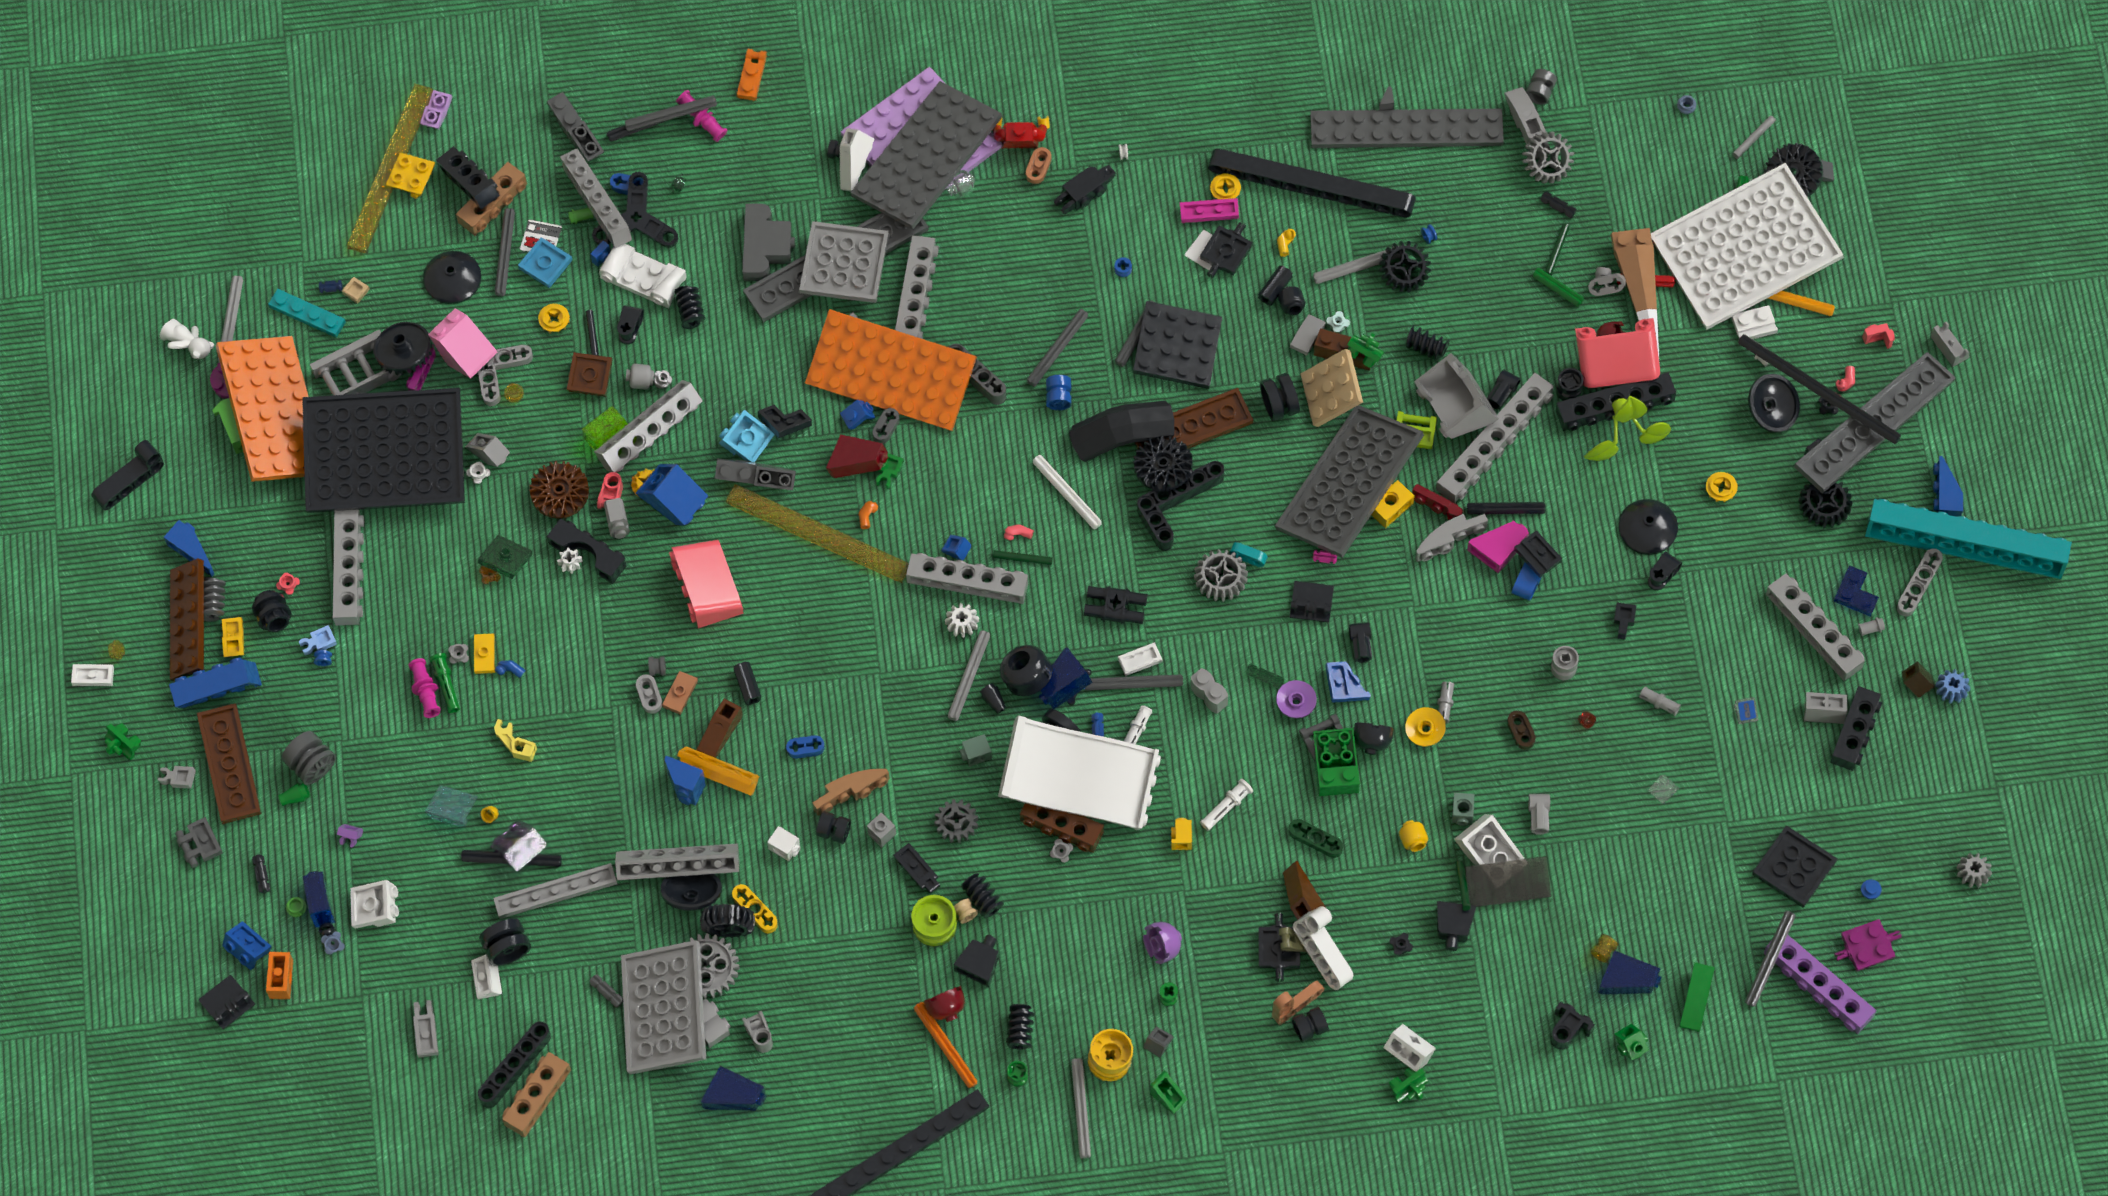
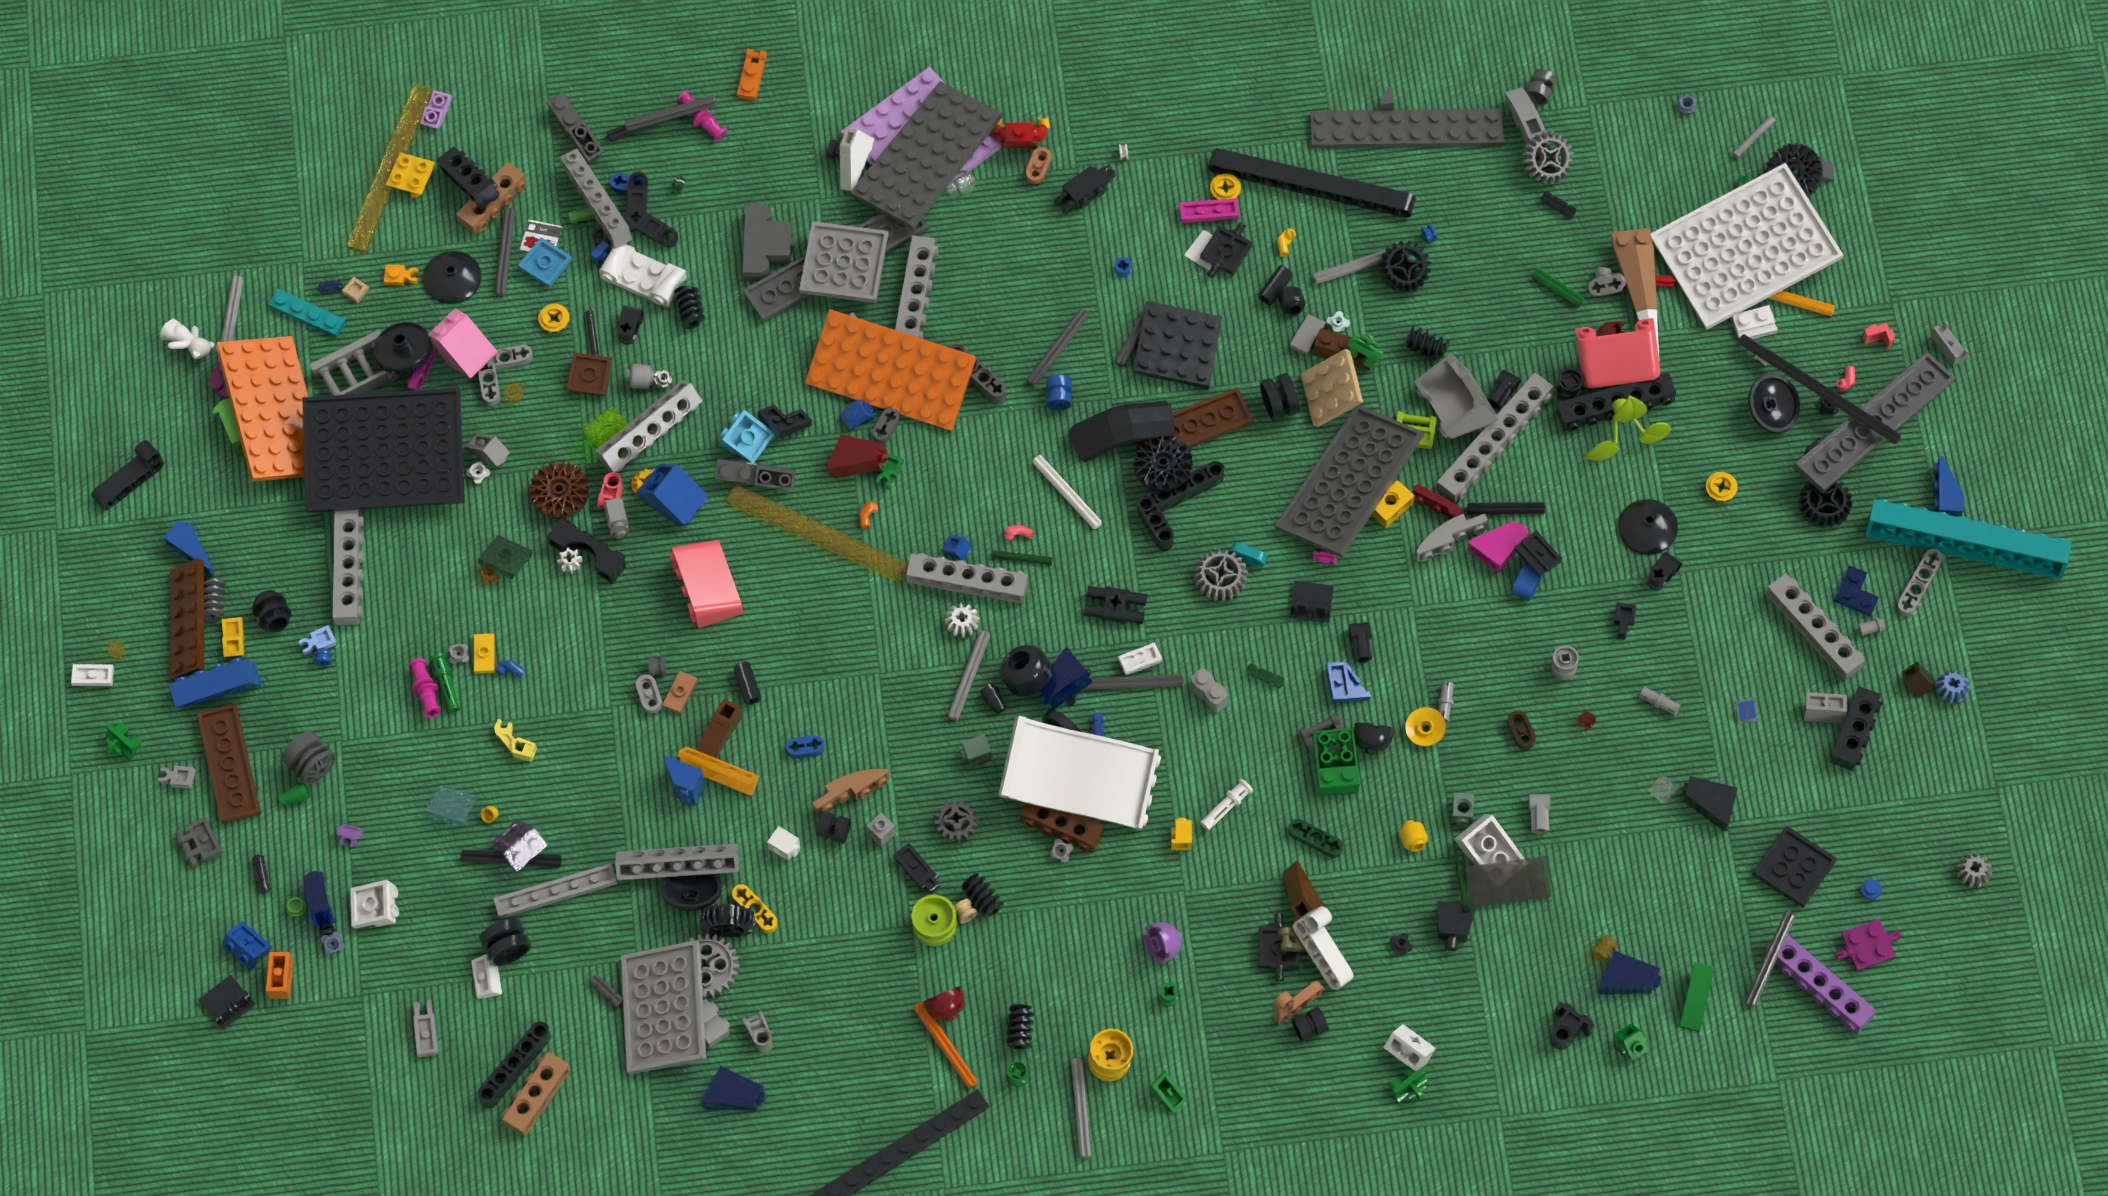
coral plate [276,573,300,595] -> none
black torso [954,935,999,987] -> none
white pin [1124,706,1152,744] -> none
dark grey slope [1144,1026,1174,1057] -> none
medium lavender dish [1276,680,1317,718] -> none
dark green bar [1545,223,1570,276] -> none
none -> light orange plate [384,265,419,286]
none -> black slope [1682,776,1738,832]

